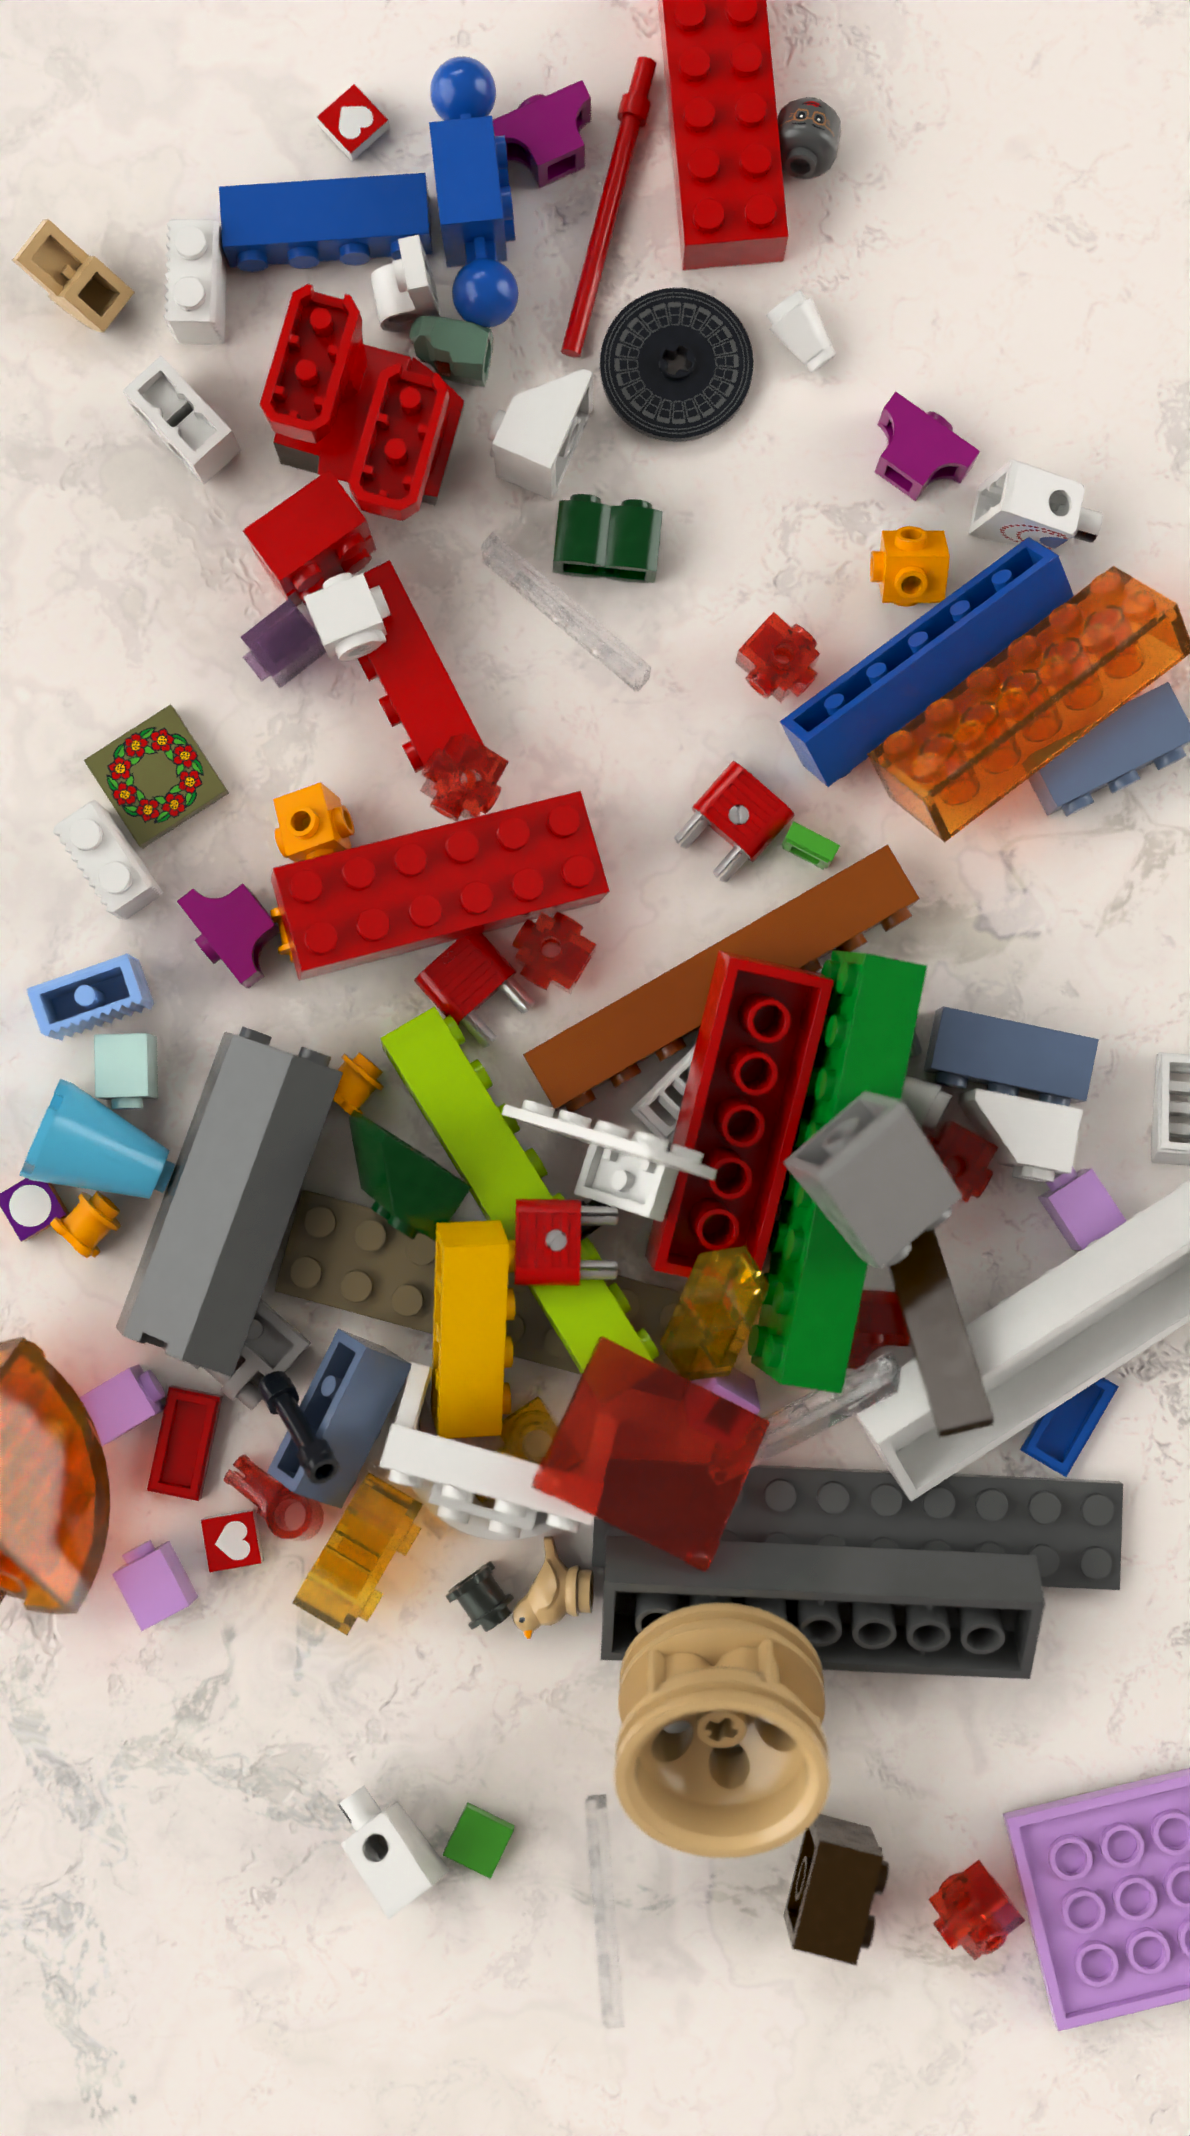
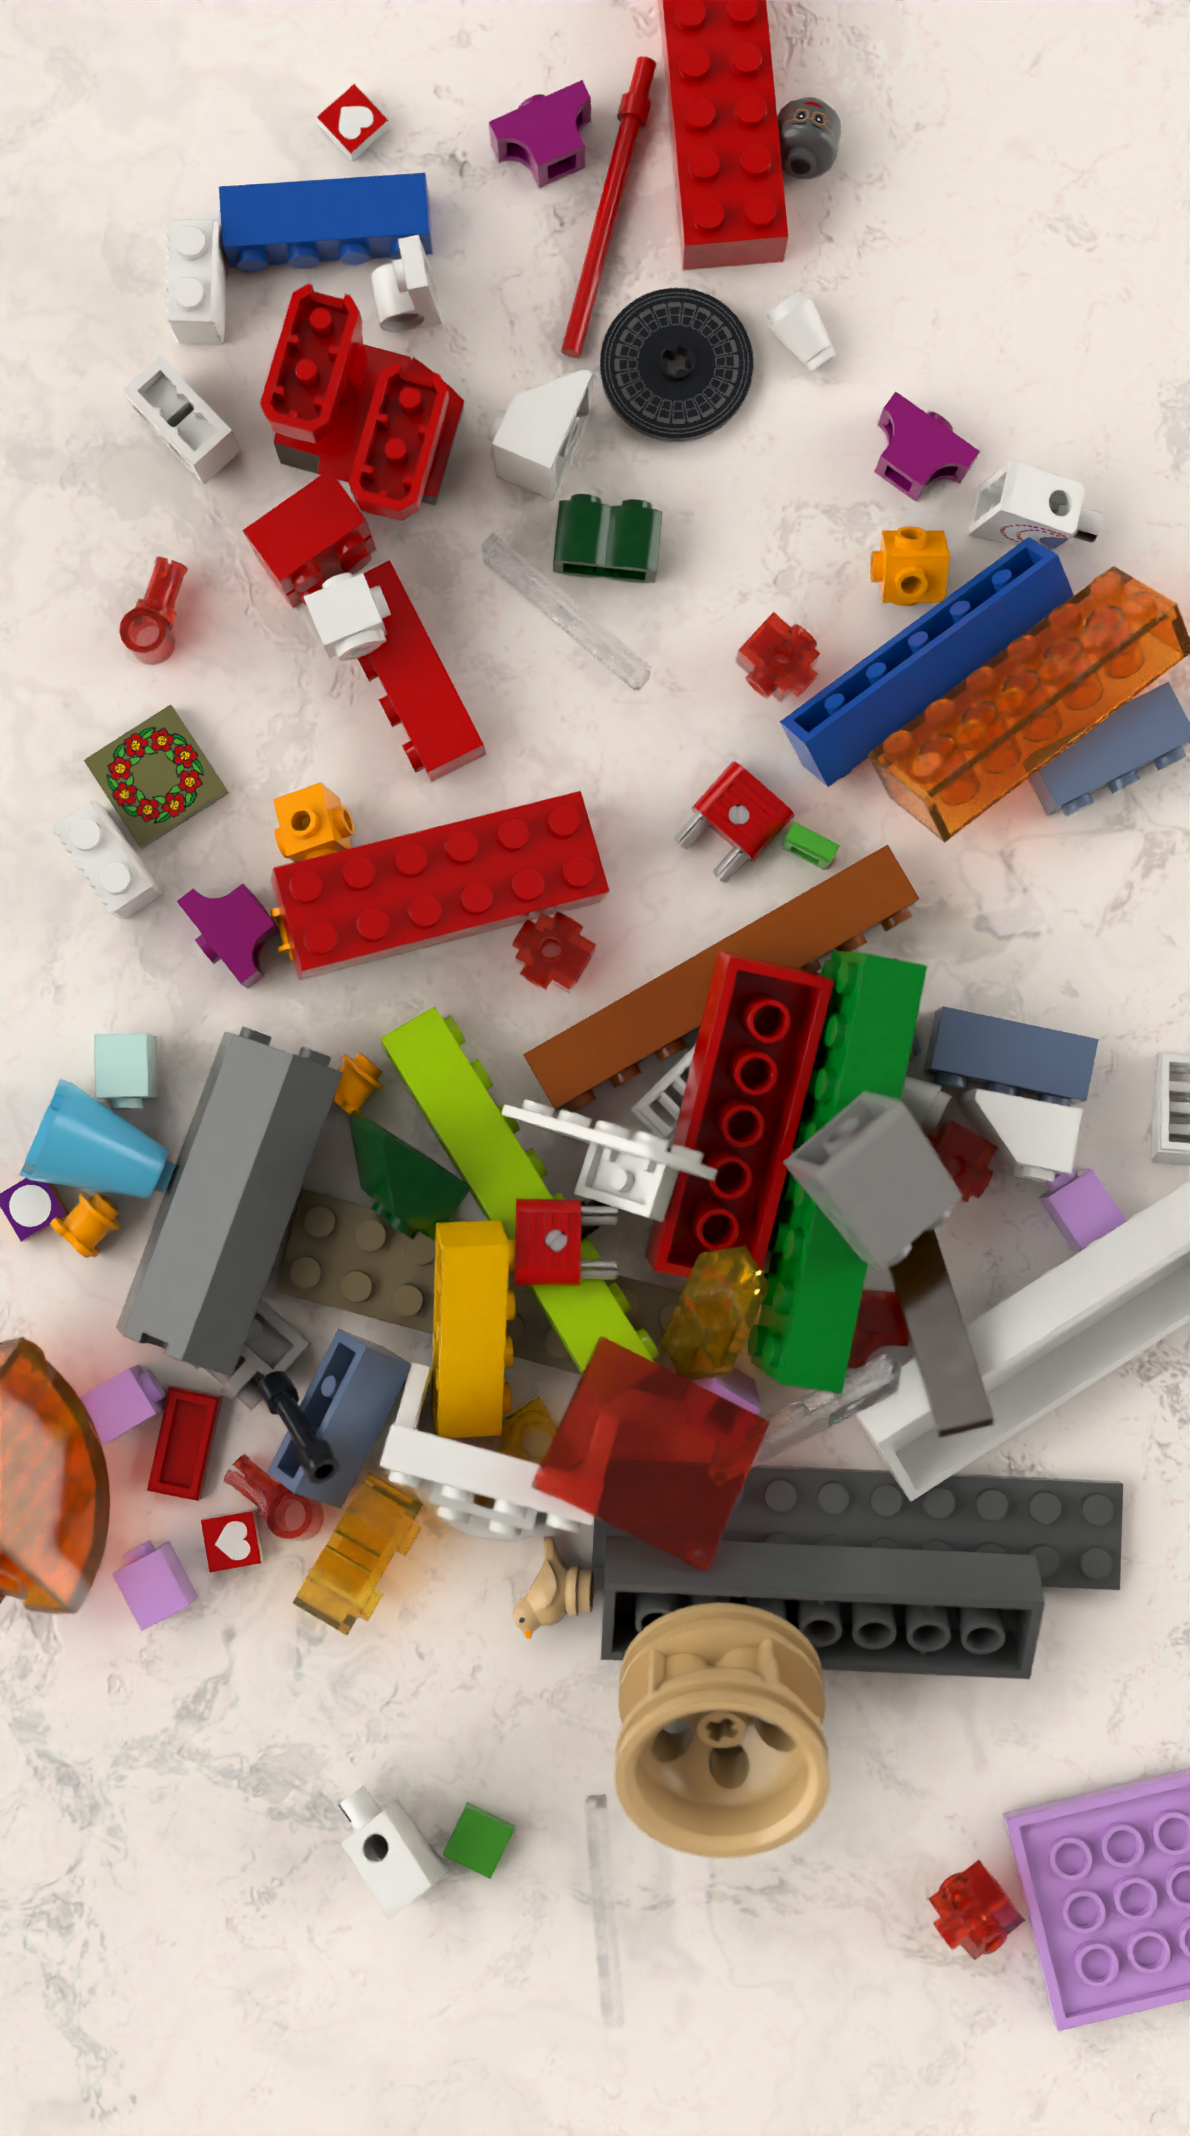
tan brick [12,219,135,333] -> none
light blue brick [27,953,154,1041] -> none
clear purple brick [241,598,326,689] -> none
sand green rock [409,316,493,387] -> none
red piece [414,933,535,1048] -> none
clear red brick [420,733,509,821] -> none
blue brick [429,56,518,328] -> none
pearl dark grey brick [445,1561,514,1632] -> none
dark brown brick [783,1814,889,1966] -> none
blue tile [1020,1377,1119,1477] -> none
none -> clear red pin [119,556,188,665]

